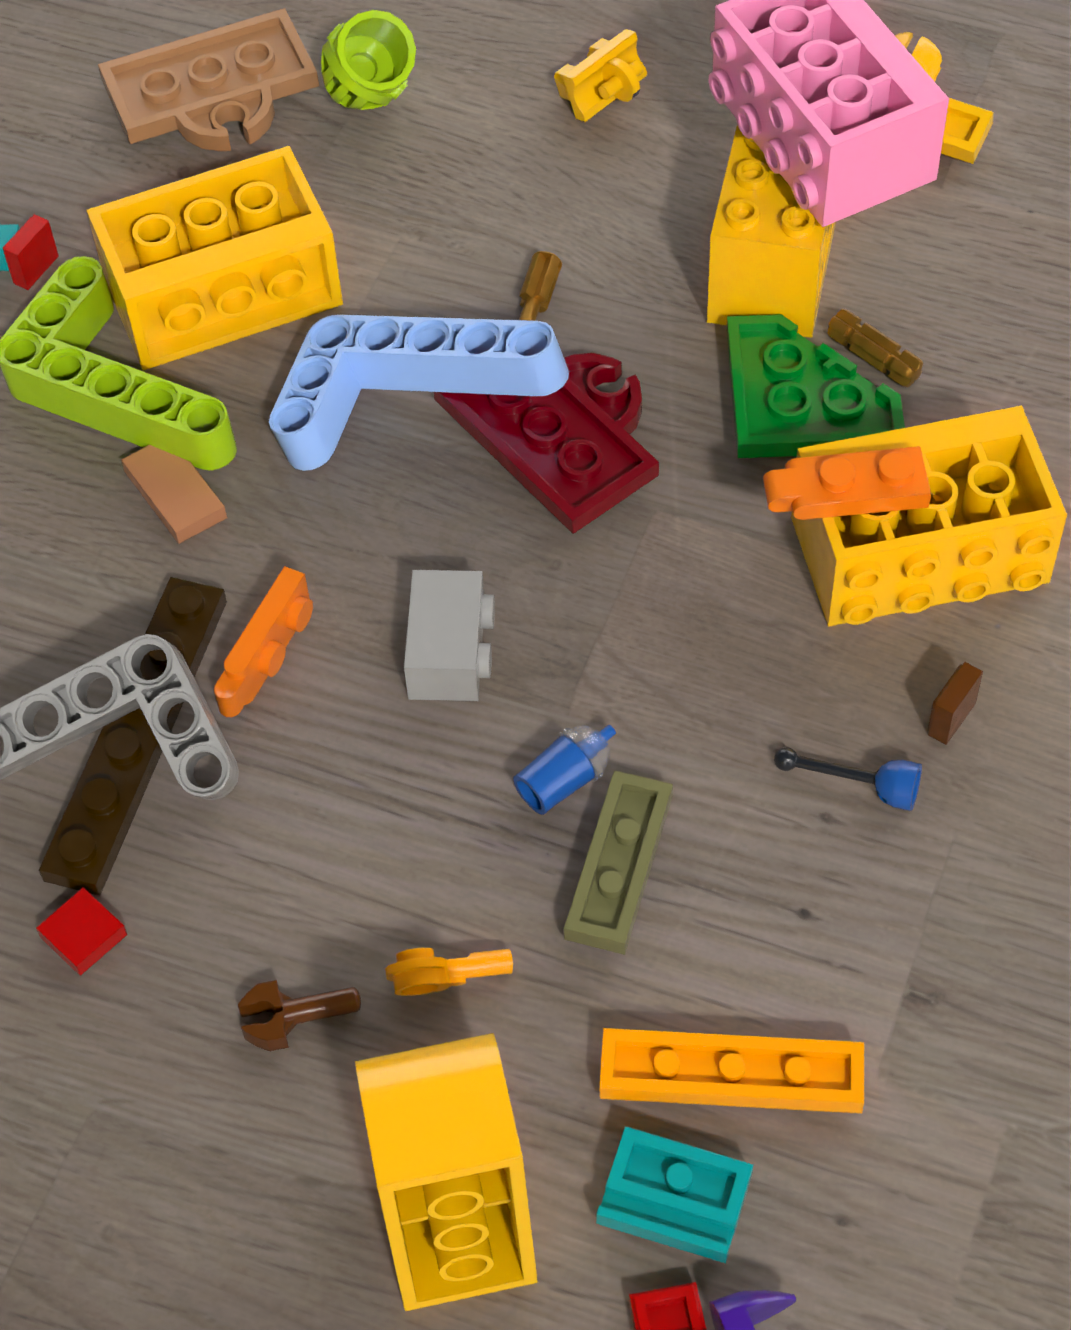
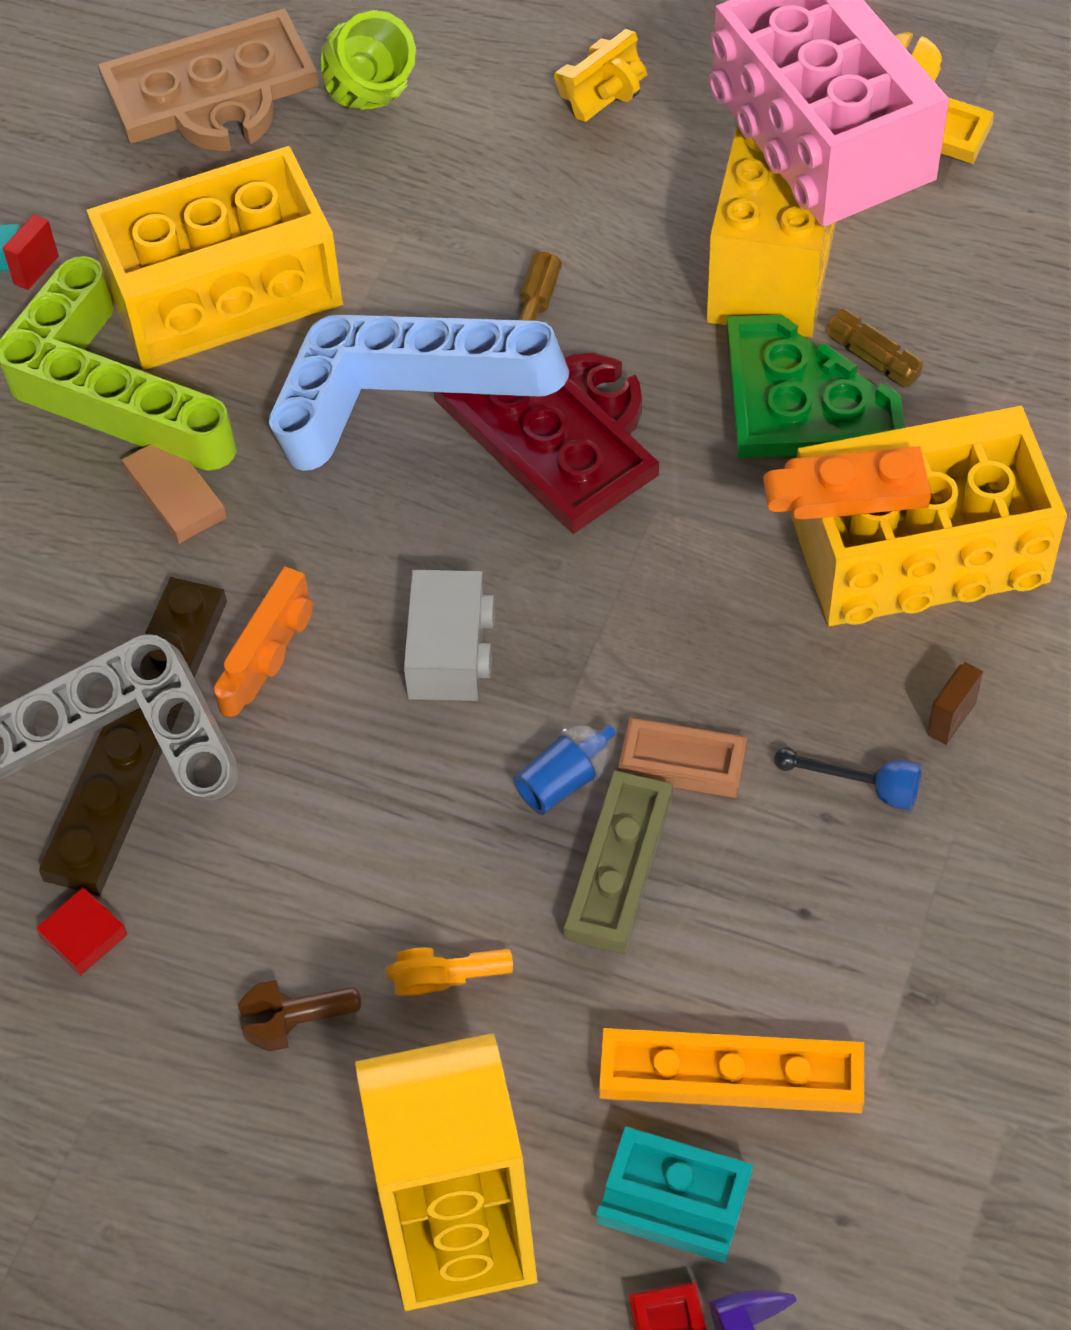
none -> nougat tile [618,717,748,798]

